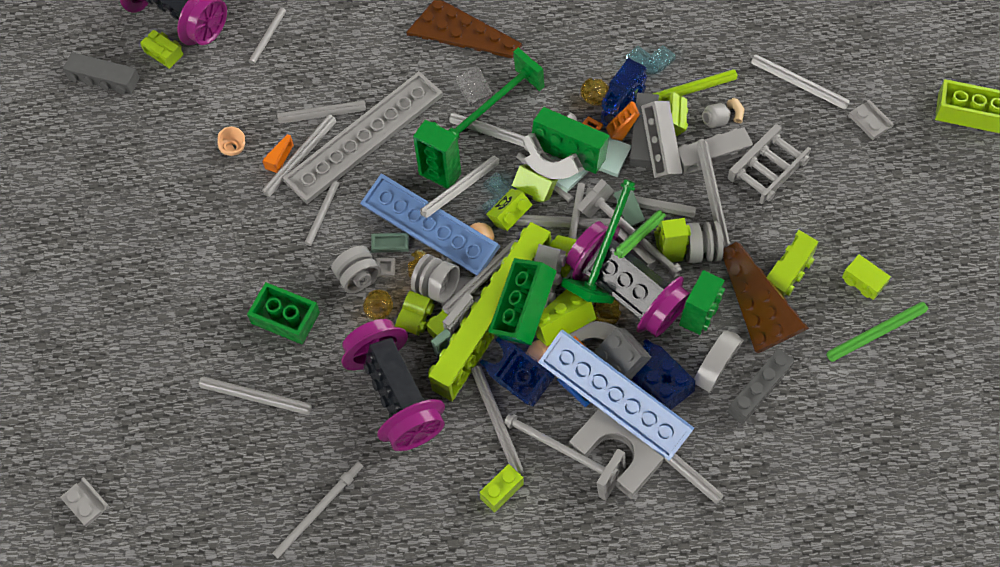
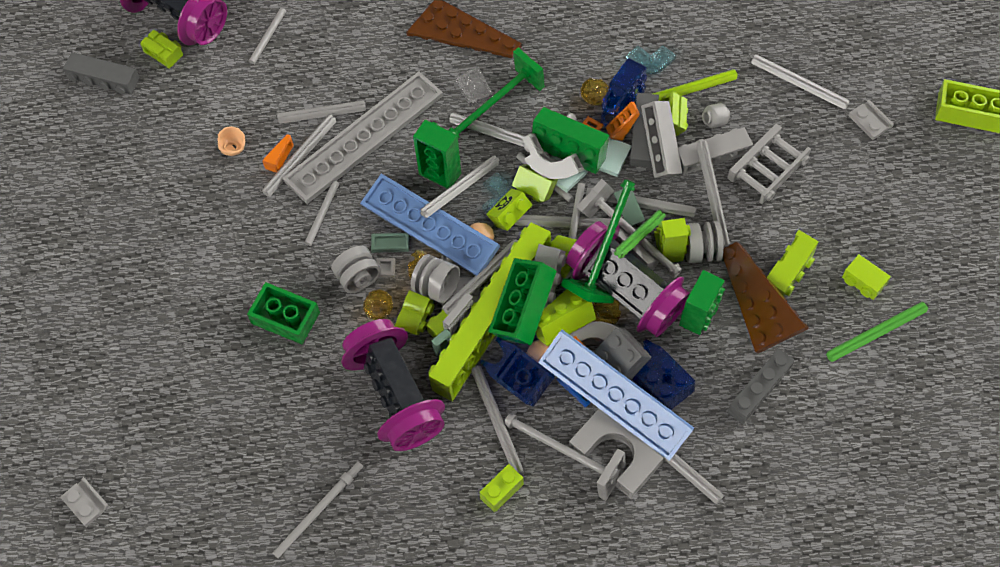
light grey axle [199,377,312,415] -> none
light grey arch [692,330,744,392] -> none
tan arm [727,98,744,123] -> none

